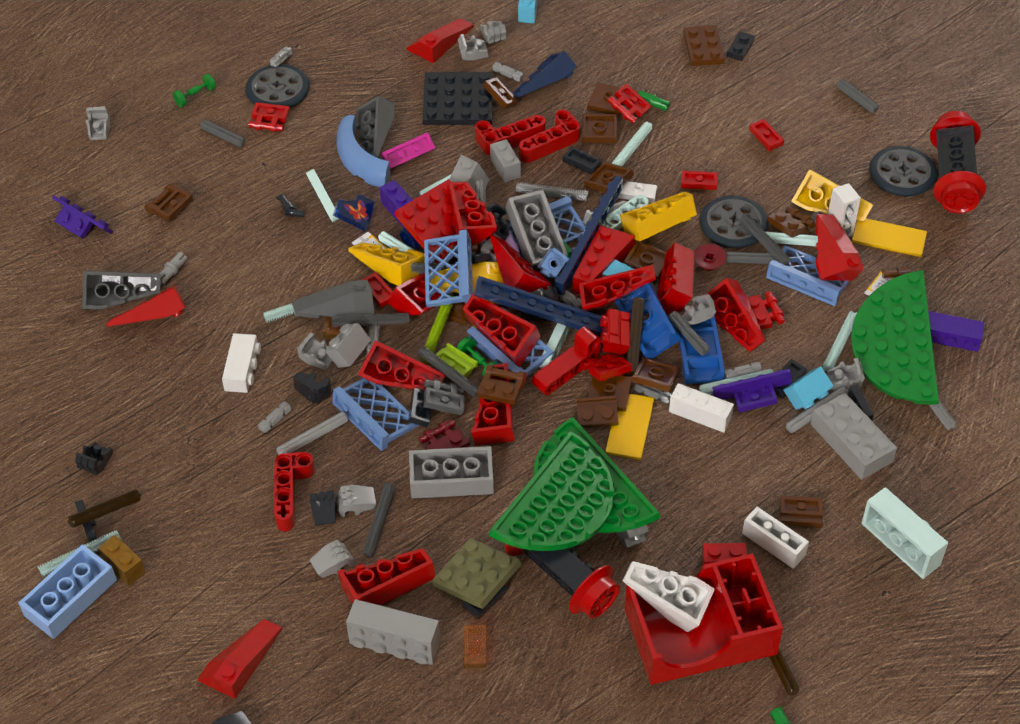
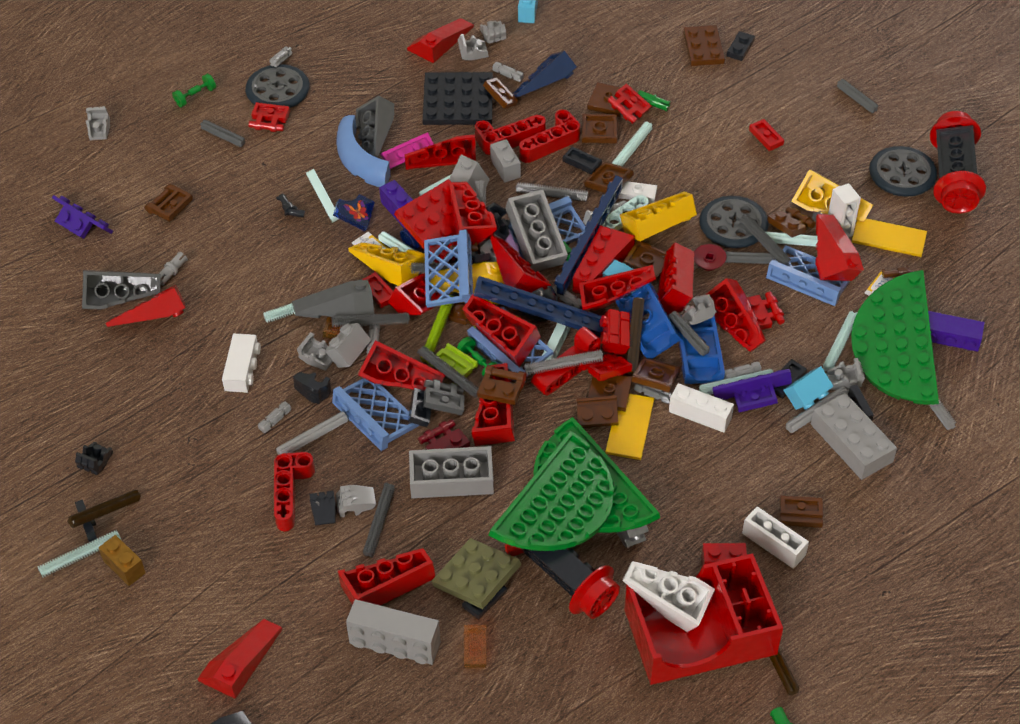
light blue brick [18,544,117,639] -> none
light grey hand [309,539,354,578] -> none
medium blue brick [537,248,569,278] -> none
red plate [681,170,718,190] -> none
light aqua brick [861,487,948,579] -> none
none -> red wedge [404,135,476,170]
none -> light grey axle [524,350,603,375]

